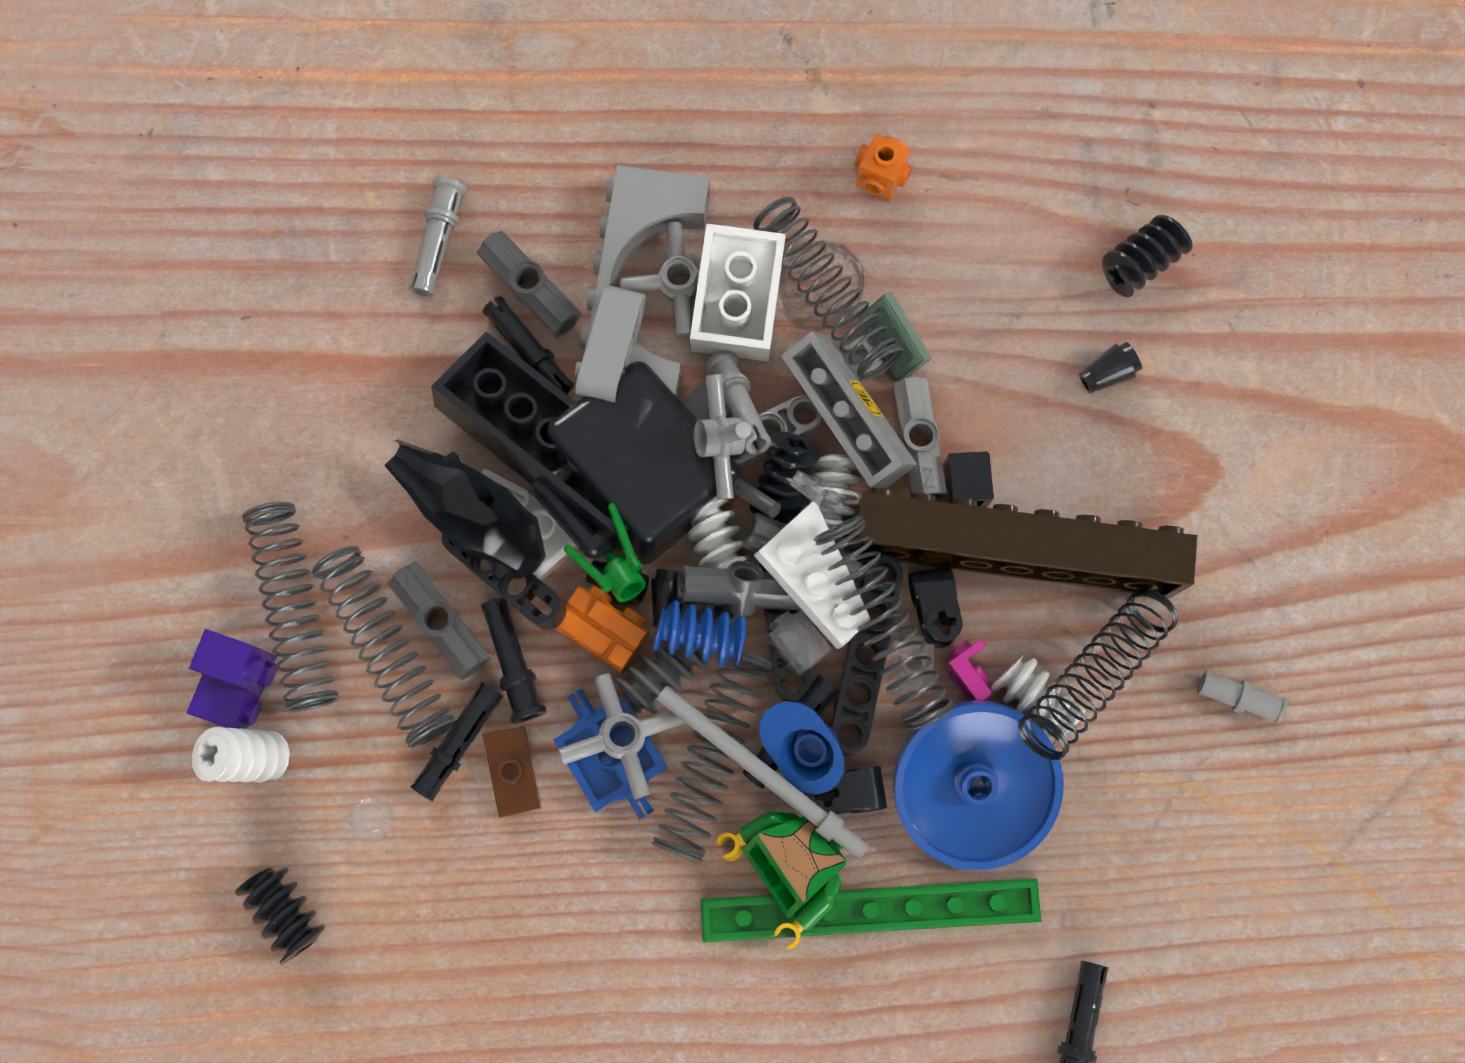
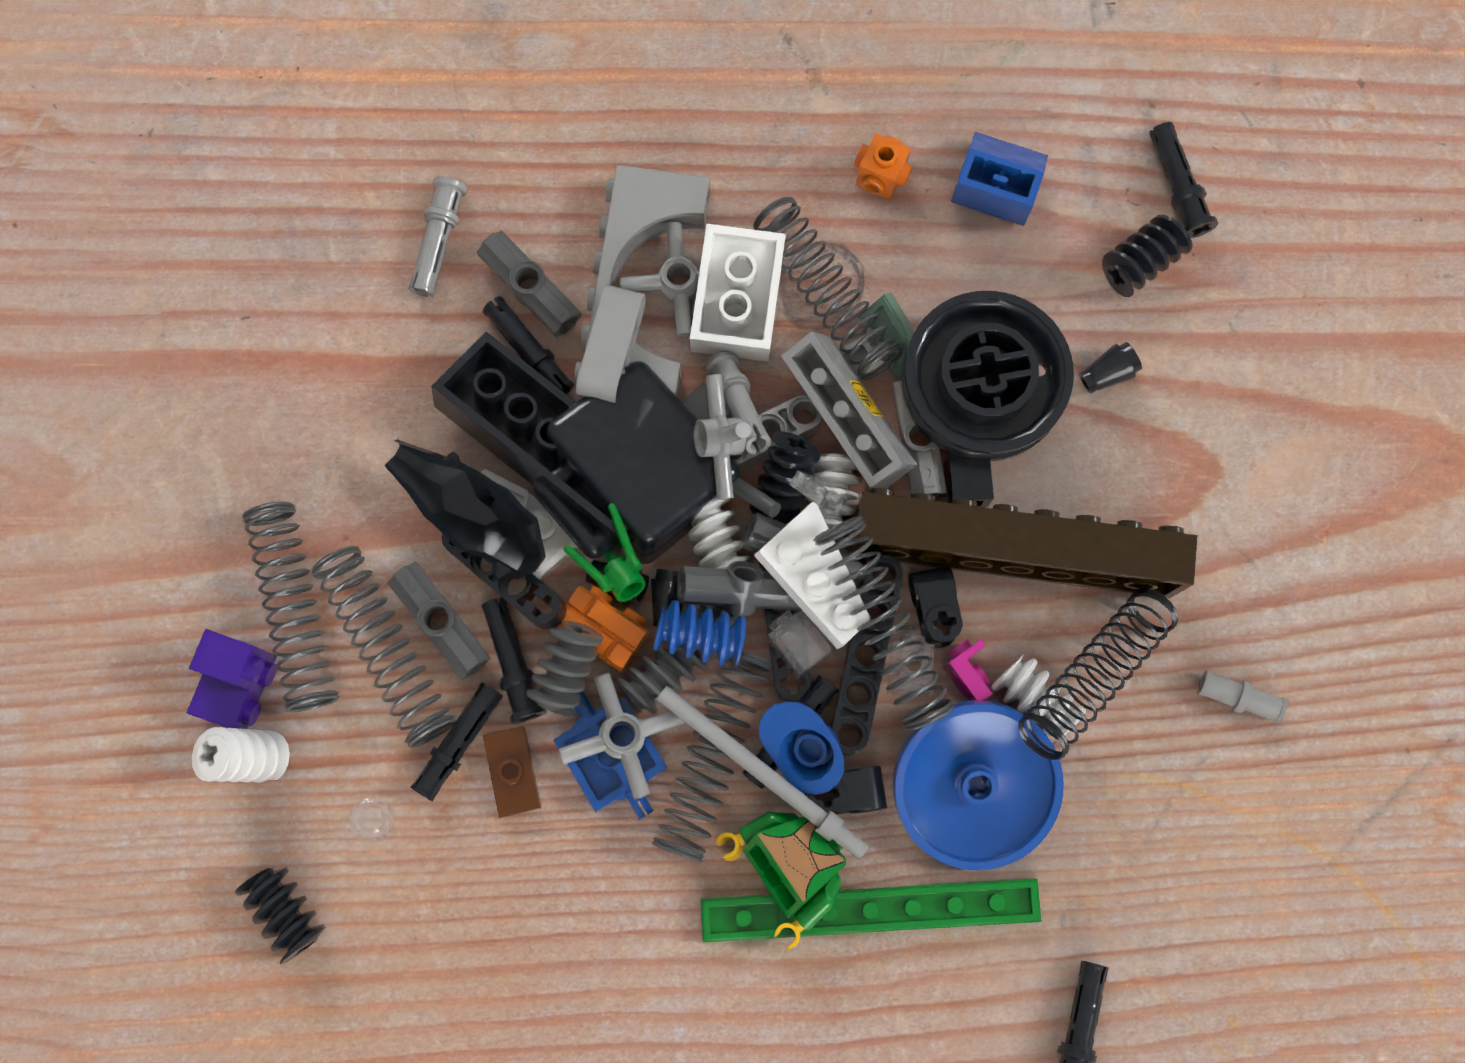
none -> dark grey piece [526,621,603,716]
none -> black wheel [901,291,1074,461]
none -> blue slope [951,132,1048,226]
none -> black pin [1149,122,1218,238]

